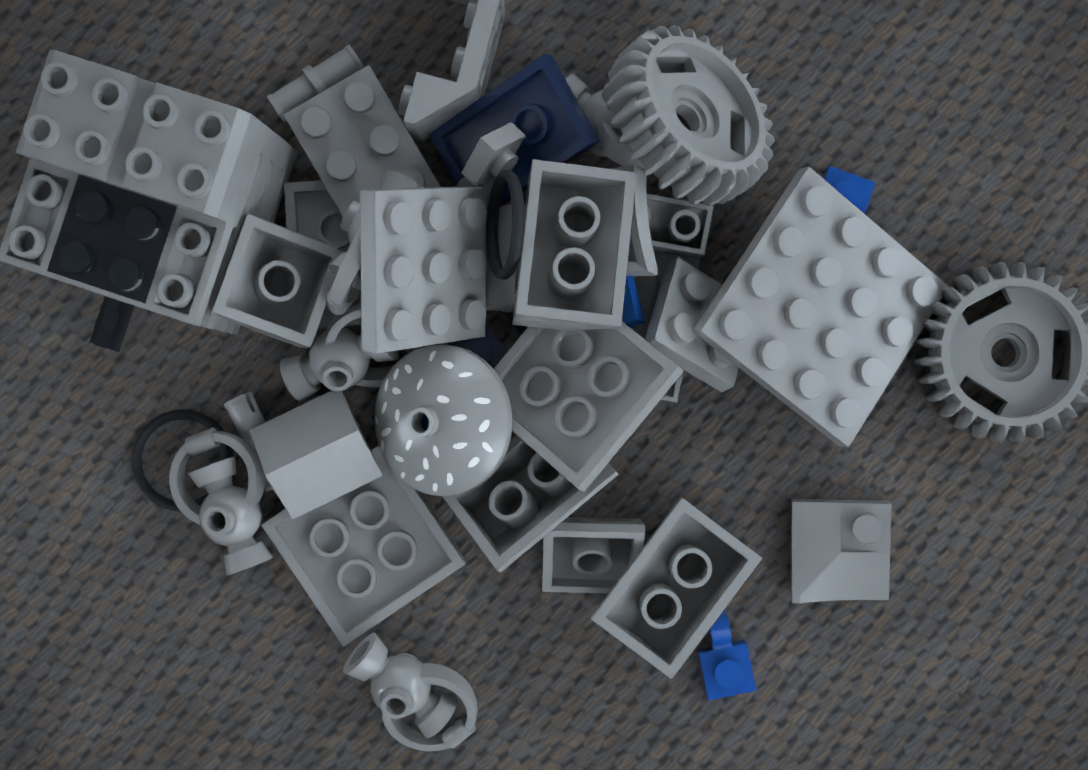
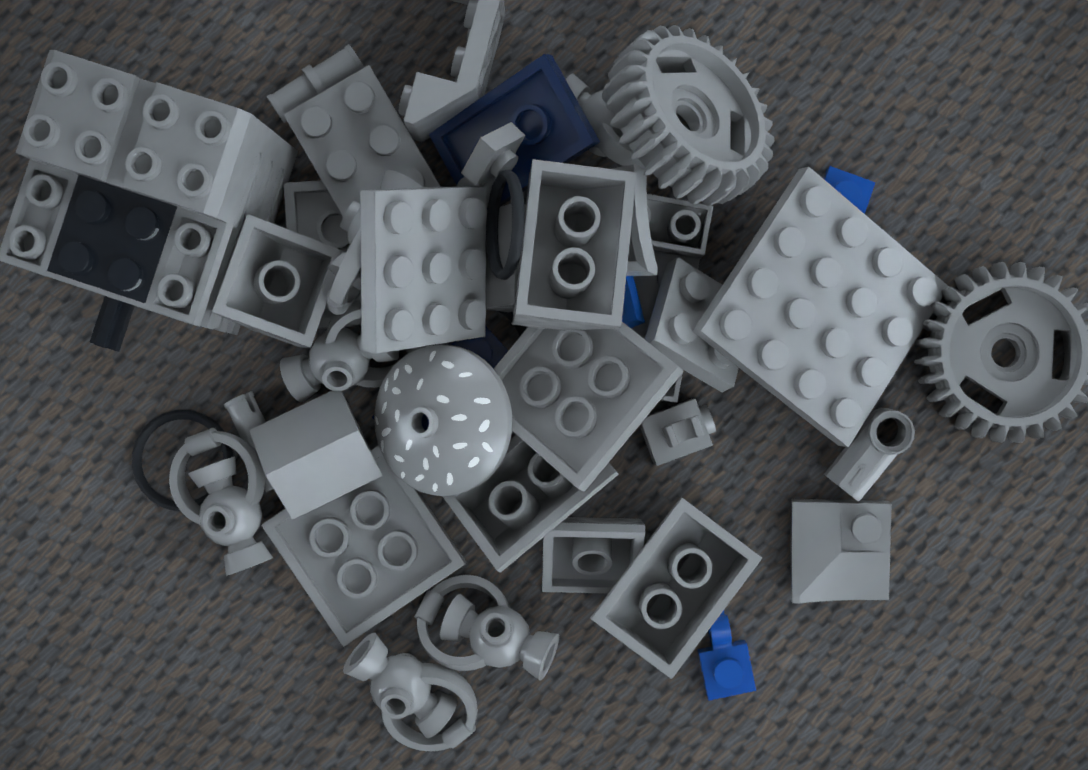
none -> light grey piece [414,575,559,681]
none -> light grey brick [639,399,716,466]
none -> light grey piece [824,408,915,502]

